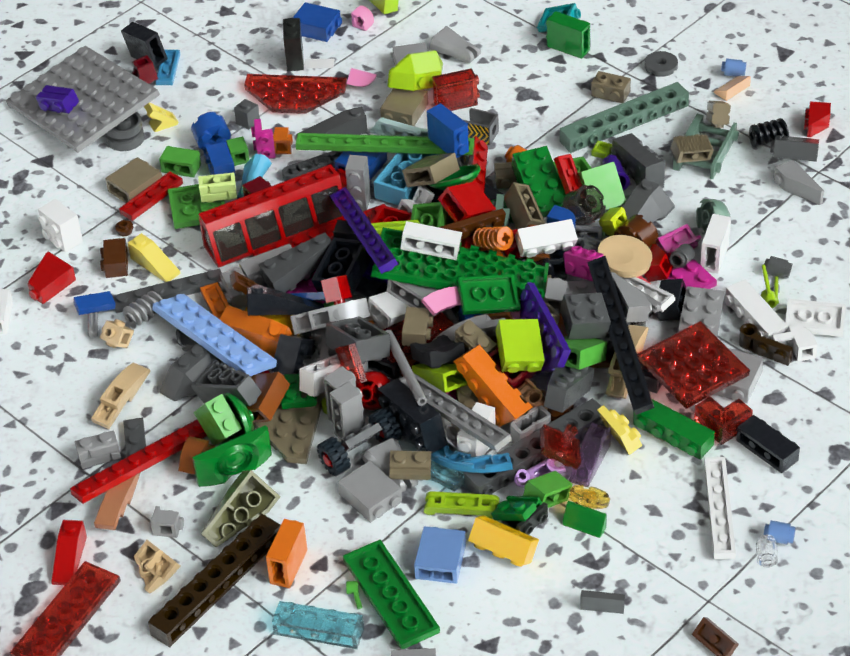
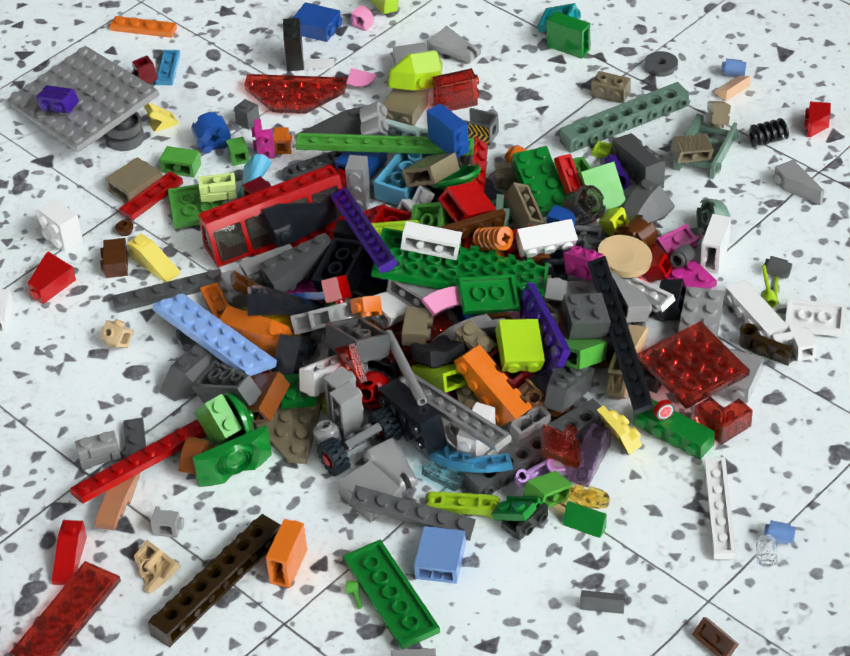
blue tile [73,291,116,315] -> none
light grey axle [88,293,98,337] -> none
tan slope [91,362,150,429] -> none
black brick [121,22,168,68] -> none
light grey piece [123,291,163,329] -> none
olive wedge [200,470,281,547] -> none
blue brick [204,141,236,176] -> none
clear light blue brick [272,601,364,649] -> none
dark tan plate [389,450,431,480] -> none
yellow brick [468,516,539,567] -> none
black brick [736,415,800,473] -> none
dark grey brick [770,135,819,162] -> none
none -> orange plate [110,16,177,38]
none -> black wedge [262,202,338,248]
none -> light grey head [313,420,341,445]
none -> dark grey plate [349,485,476,541]
none -> orange brick [350,295,382,317]
none -> light grey brick [359,101,389,136]
none -> tile [653,400,675,420]

